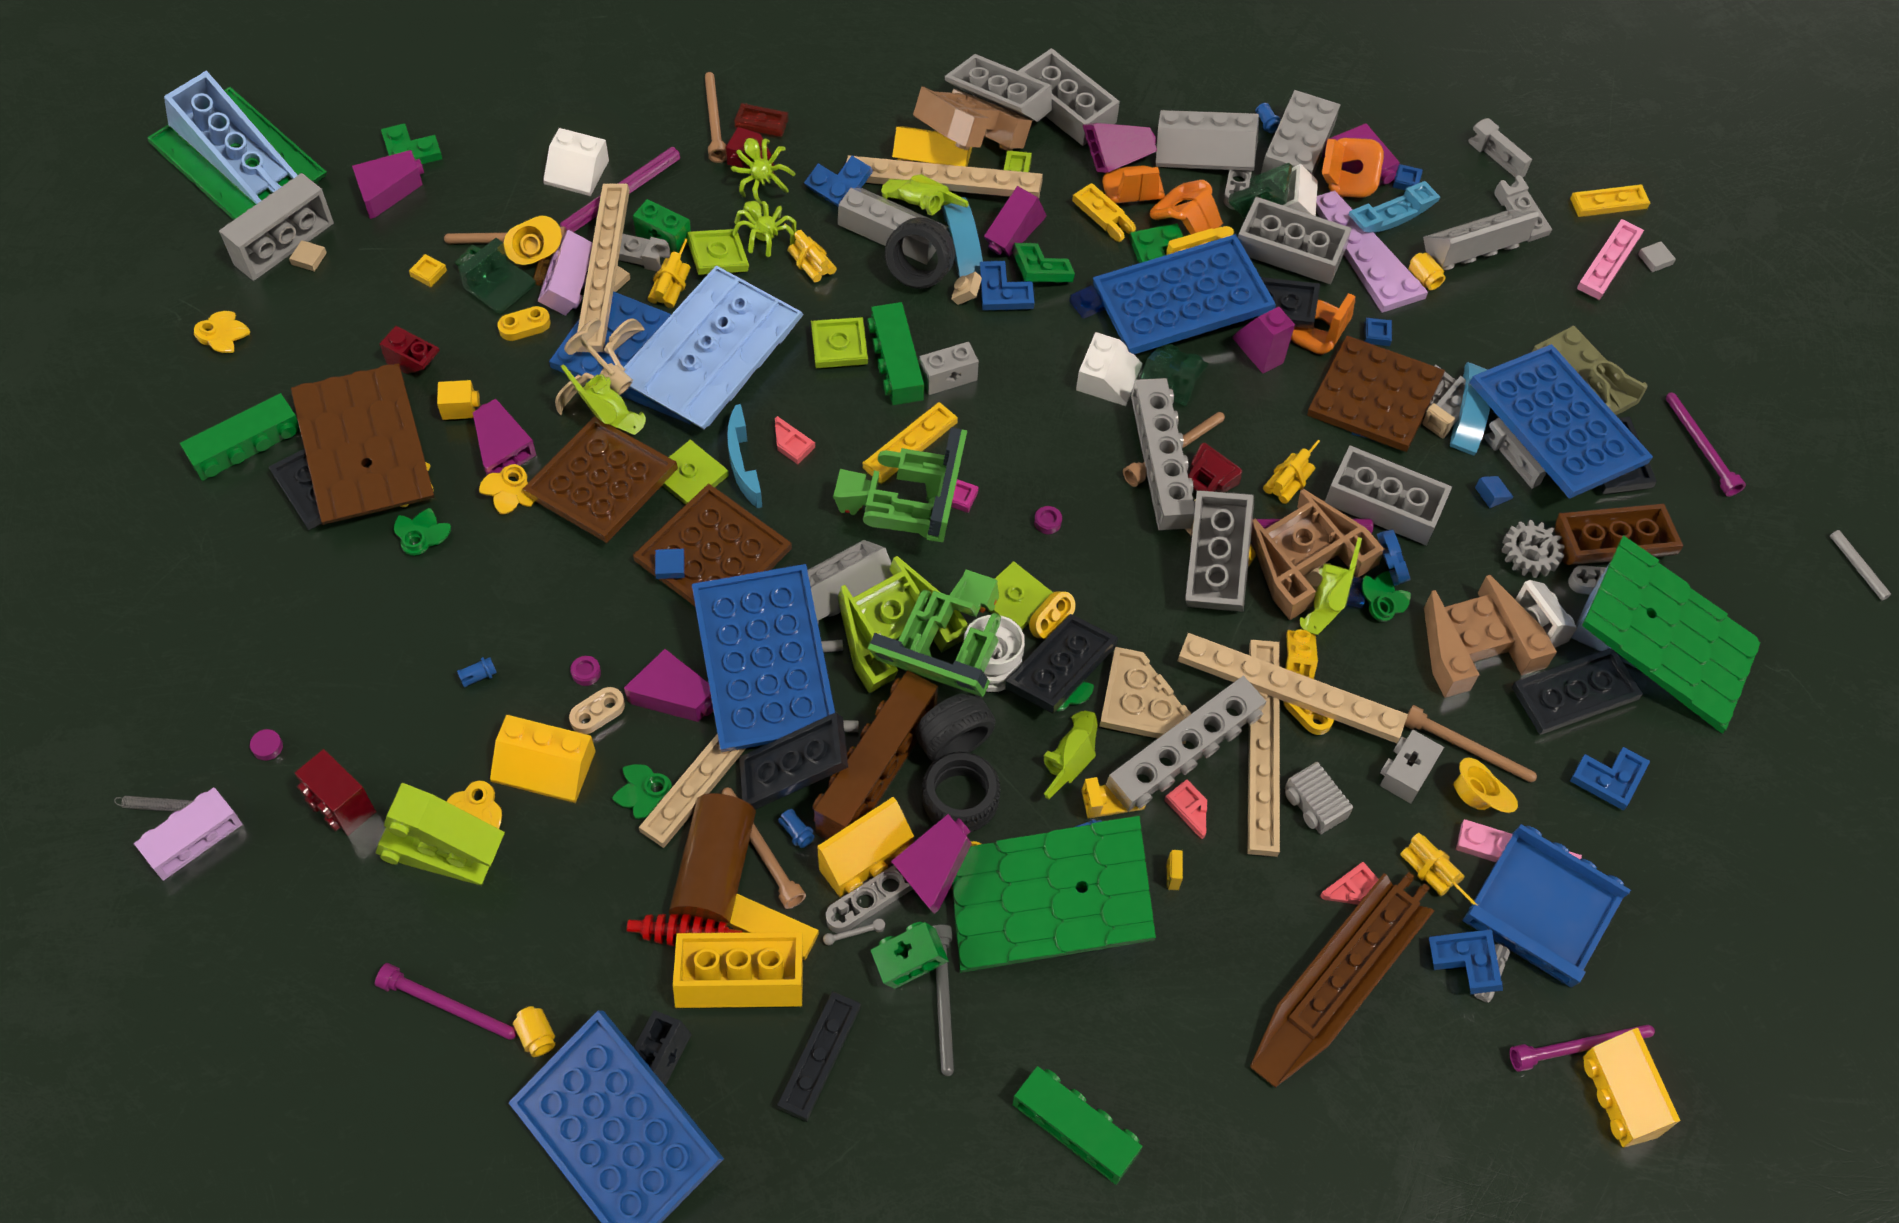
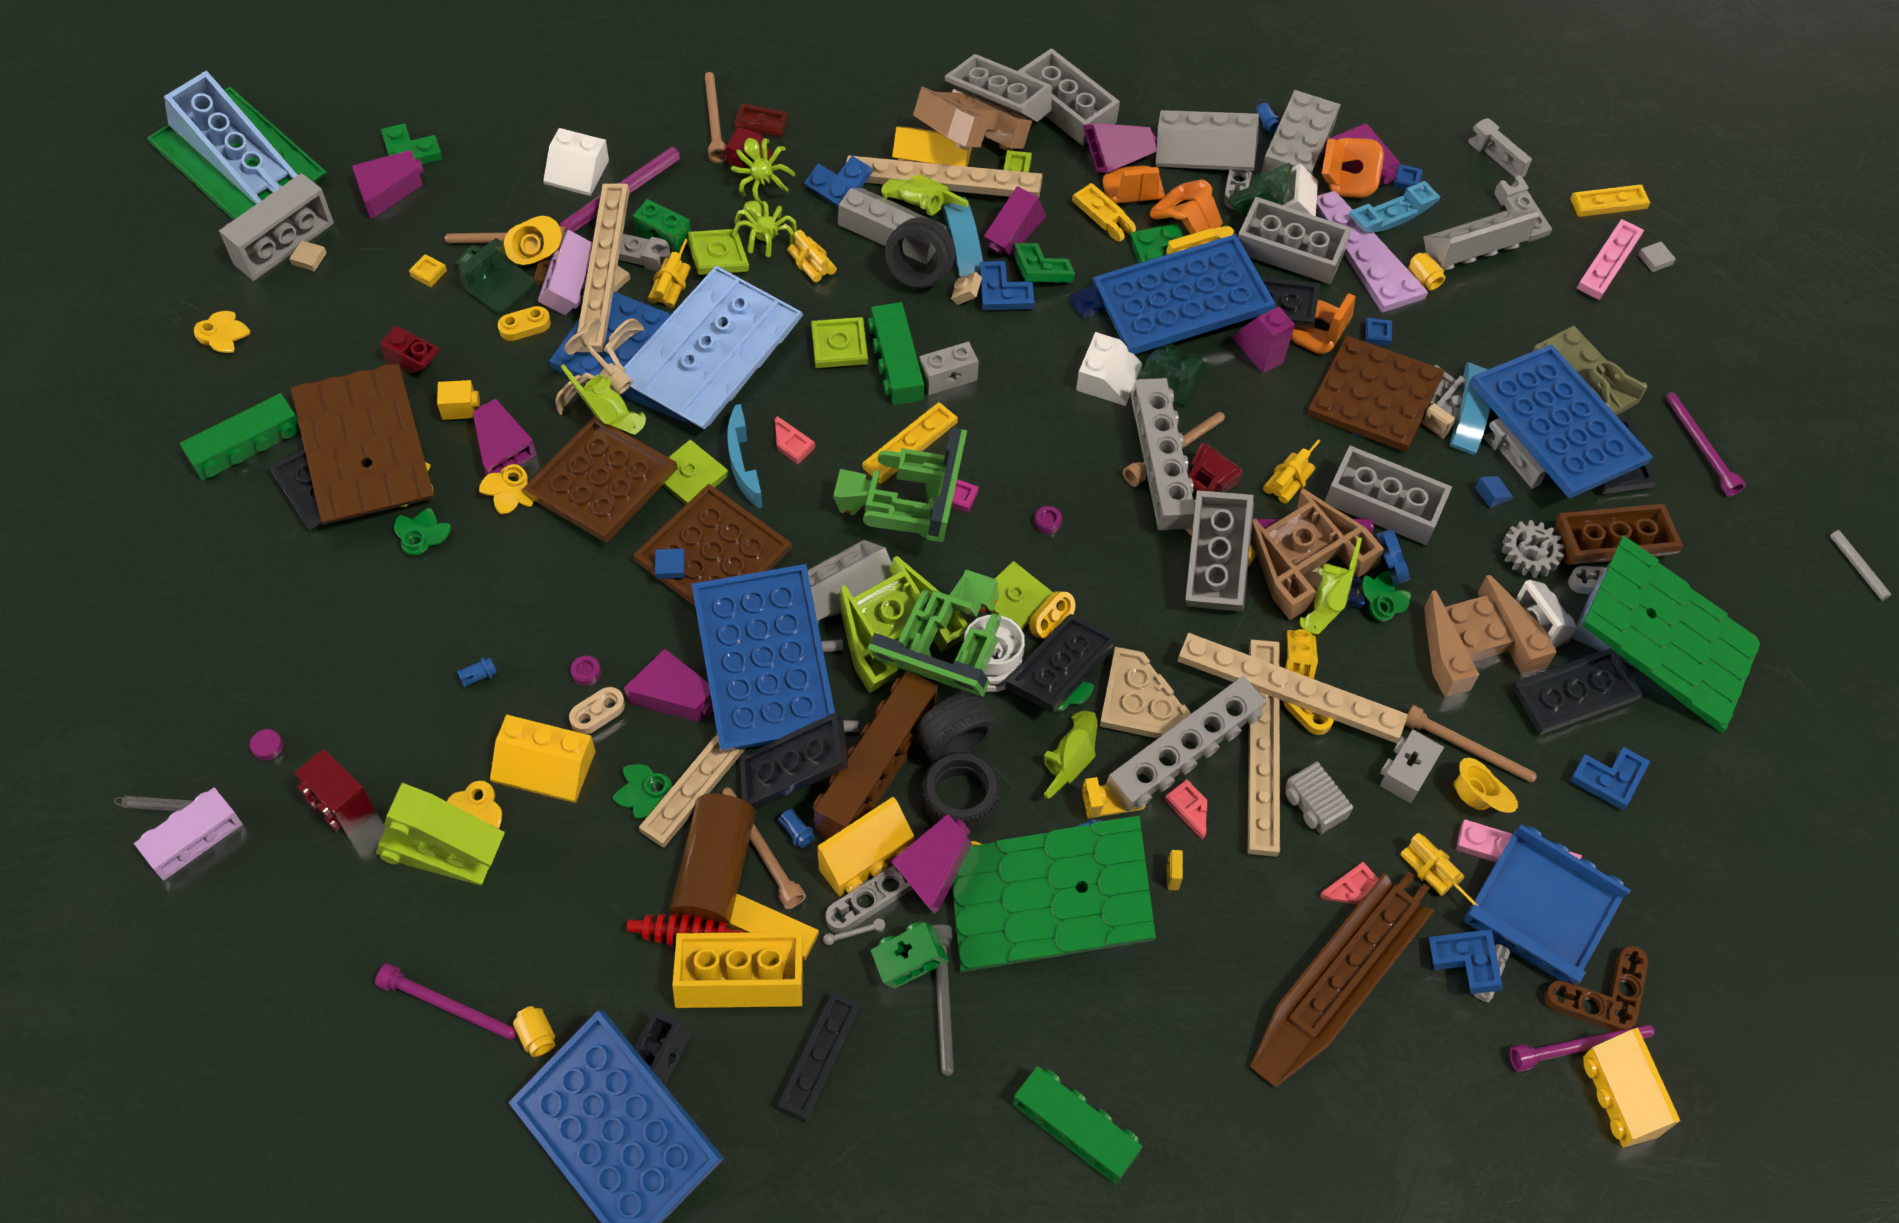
none -> reddish brown beam [1544,946,1648,1032]

